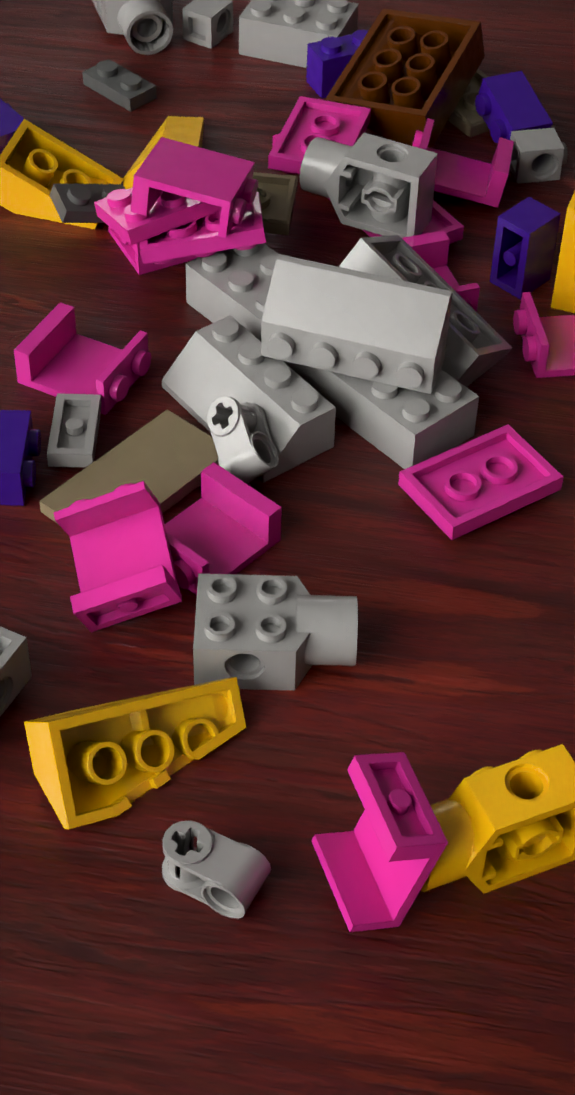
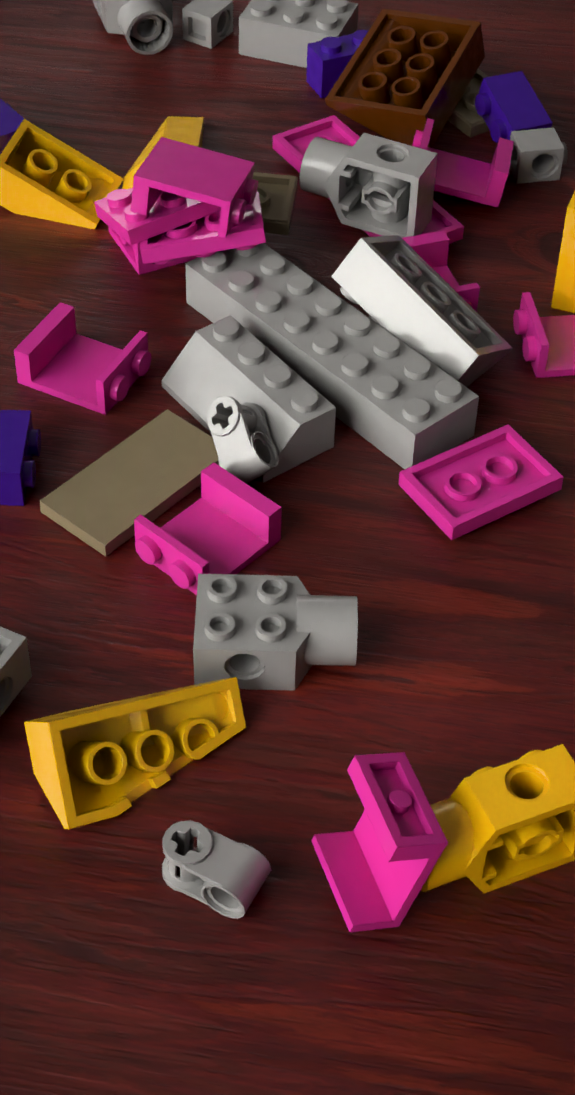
light grey plate [47,393,102,468] -> none
dark grey plate [49,183,125,223] -> none
dark pink panel [54,481,182,632] -> none
dark grey plate [82,59,157,112] -> none
light grey slope [261,254,452,394] -> none
dark pink plate [268,96,371,174] -> none
dark purple brick [490,197,561,300] -> none

